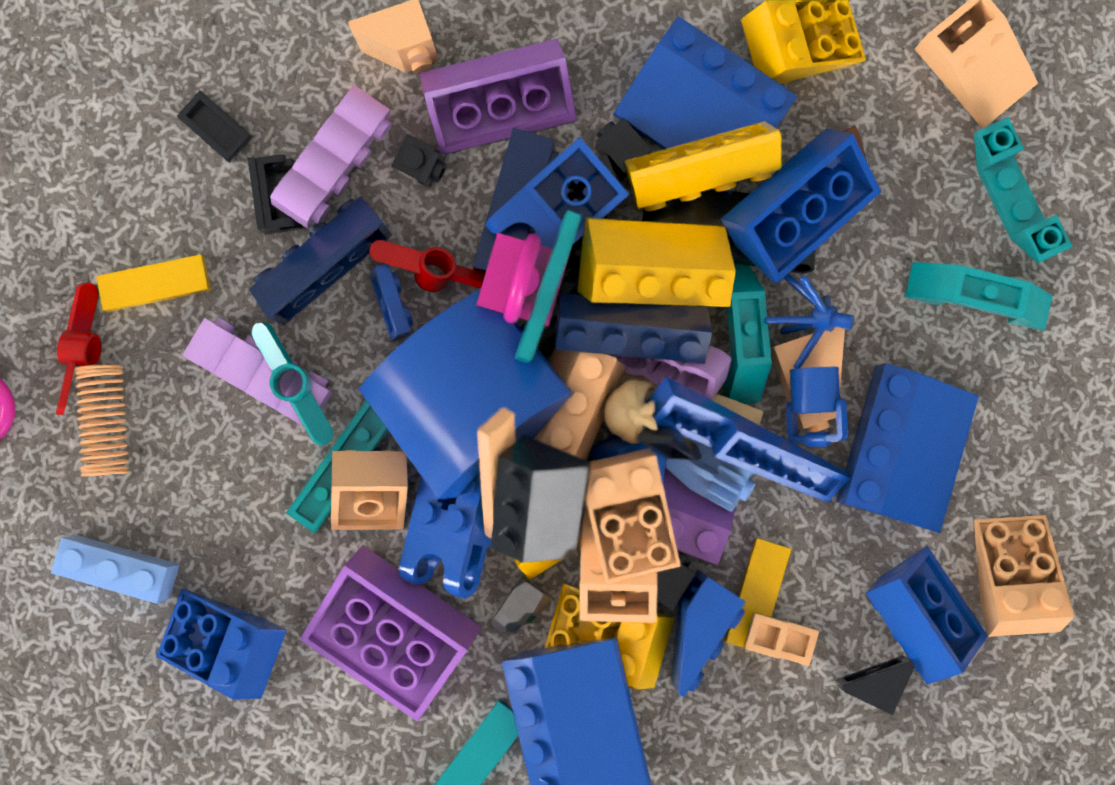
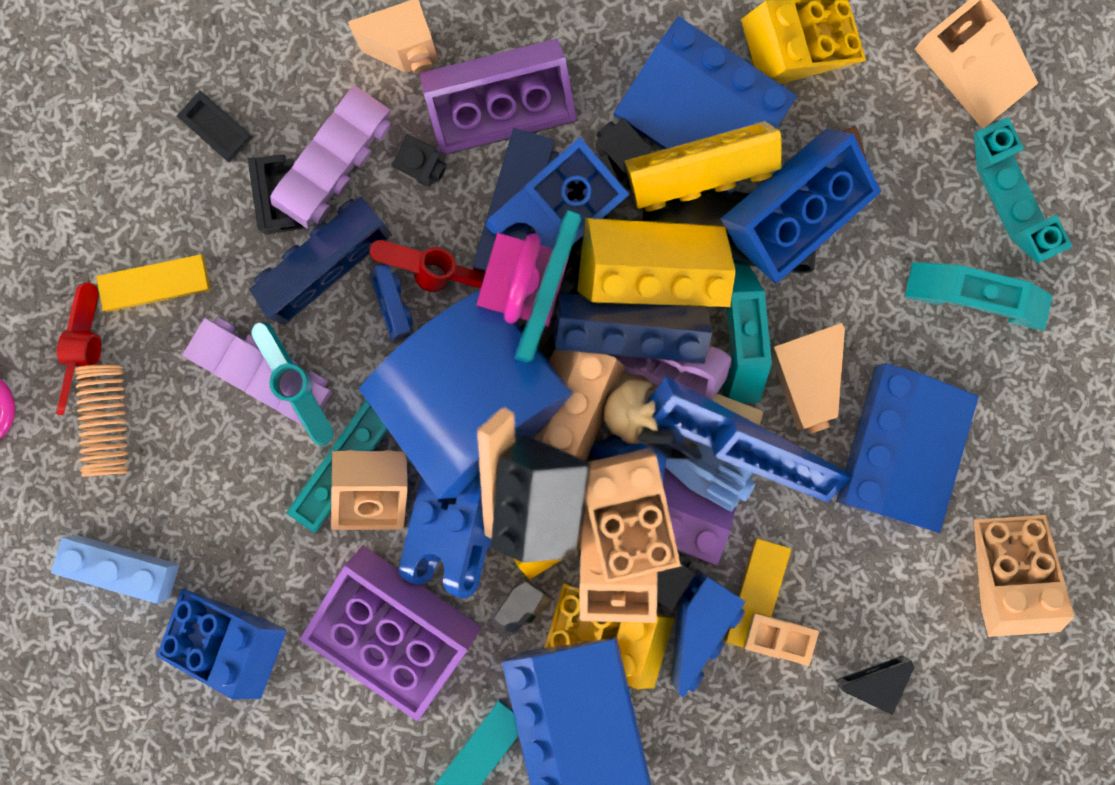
blue plant [764,274,854,369] -> none
blue piece [786,367,848,447] -> none
blue slope [866,546,988,685] -> none

